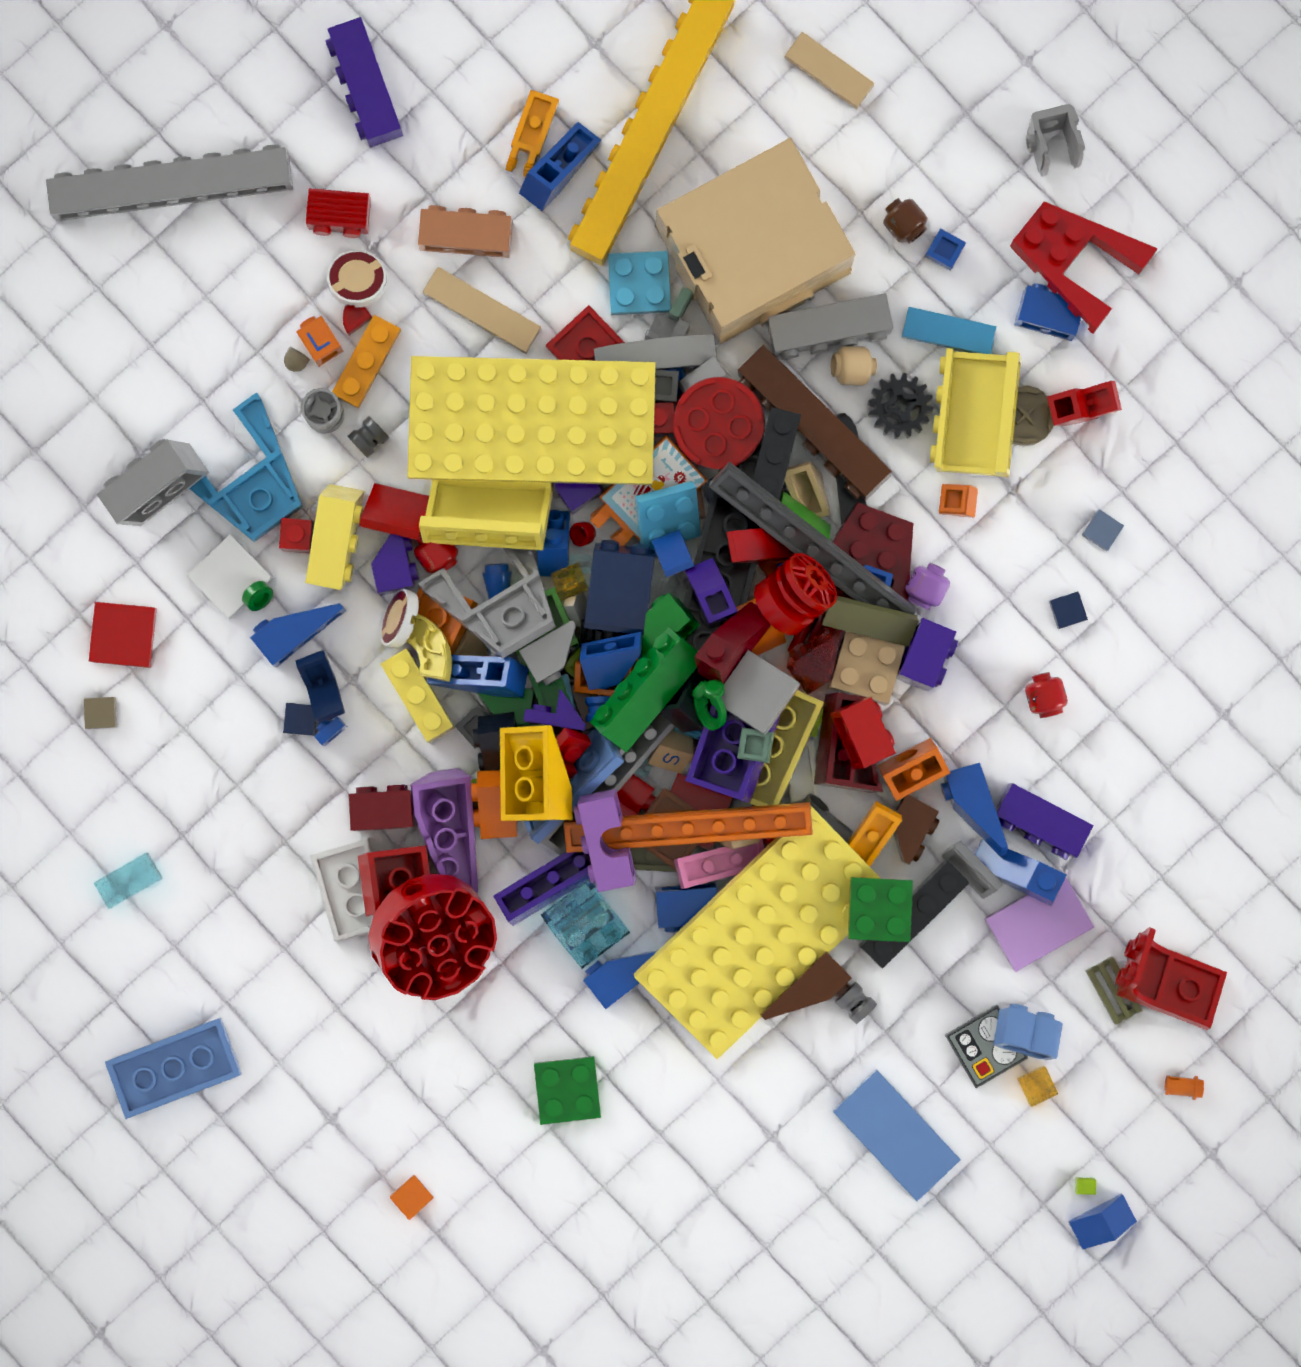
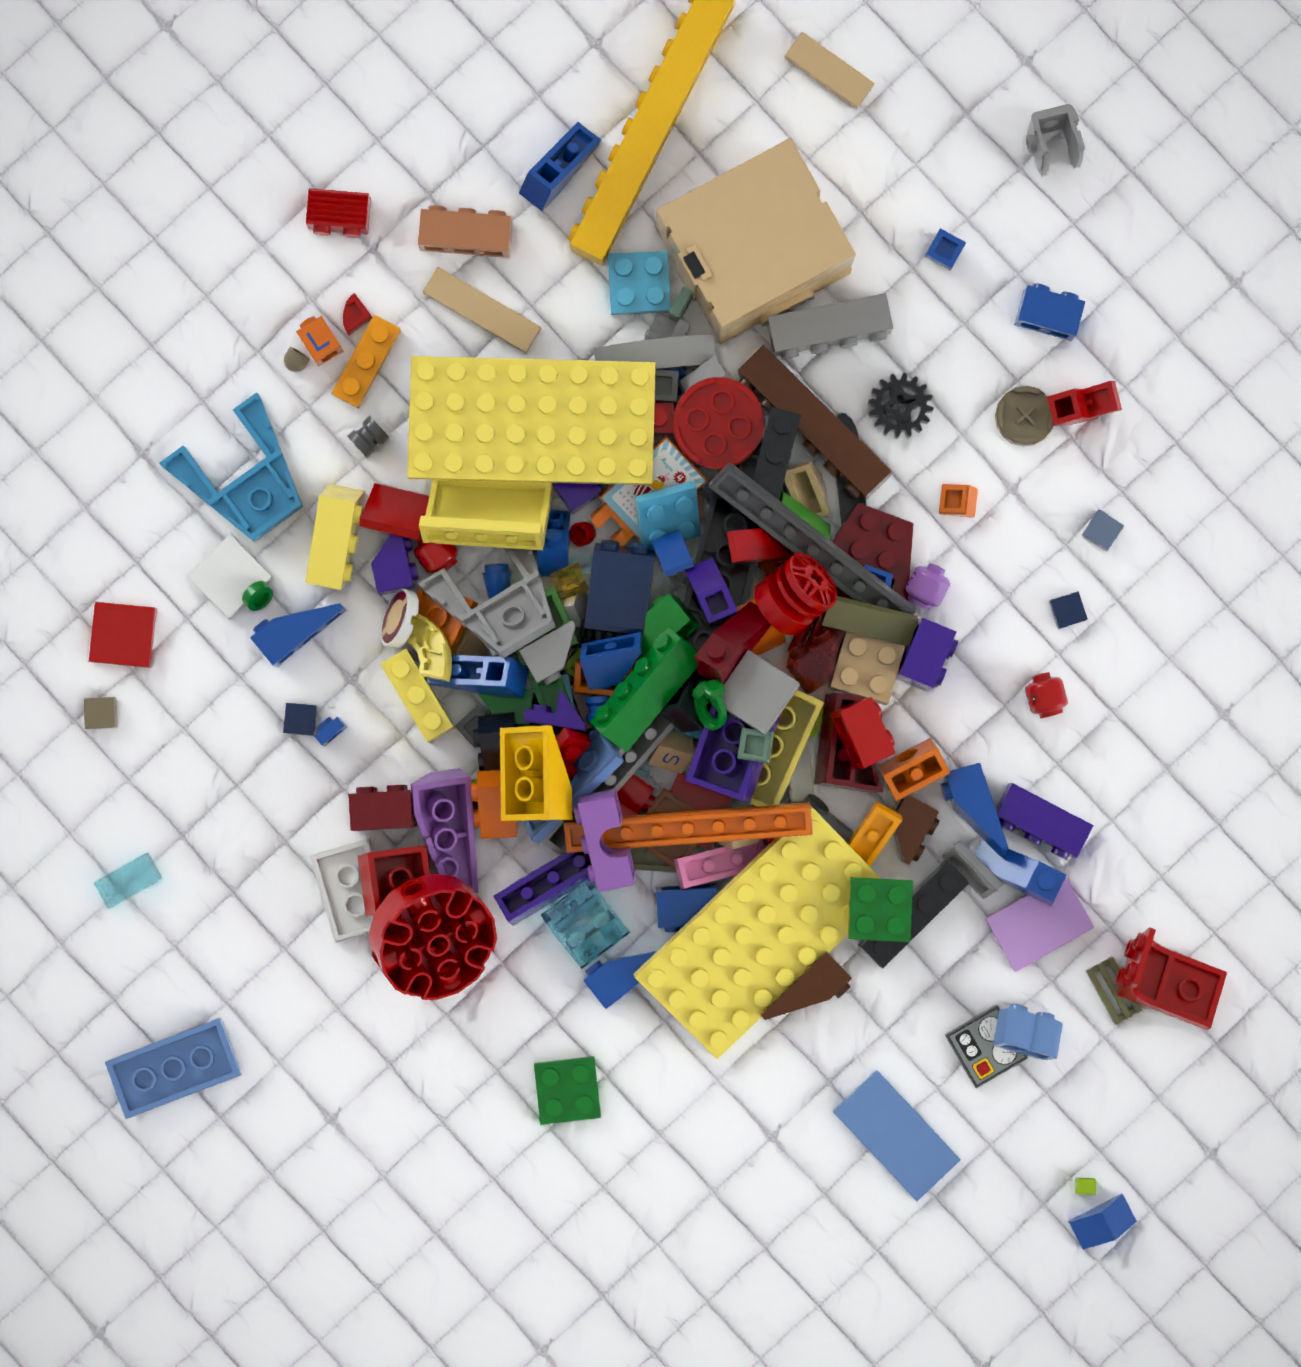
light grey brick [46,145,294,221] -> none
light grey brick [96,439,210,526] -> none
red brick [279,518,315,554] -> none
dark blue bracket [295,650,345,723] -> none
light grey wheel [301,388,345,434] -> none
dark purple brick [325,17,403,148] -> none
tile [327,250,387,307] -> none
orange slope [390,1175,434,1220] -> none
light orange hinge [505,90,559,177] -> none
red tile [545,305,625,361] -> none
tan head [830,346,877,386] -> none
flat silver wheel [835,982,877,1024] -> none
reddish brown head [883,198,928,244] -> none
dark azure tile [901,307,997,354] -> none
light yellow panel [930,348,1021,477] -> none
red wing [1010,201,1158,334] -> none
clear yellow plate [1017,1065,1058,1107] -> none
orange pin [1164,1075,1204,1100] -> none

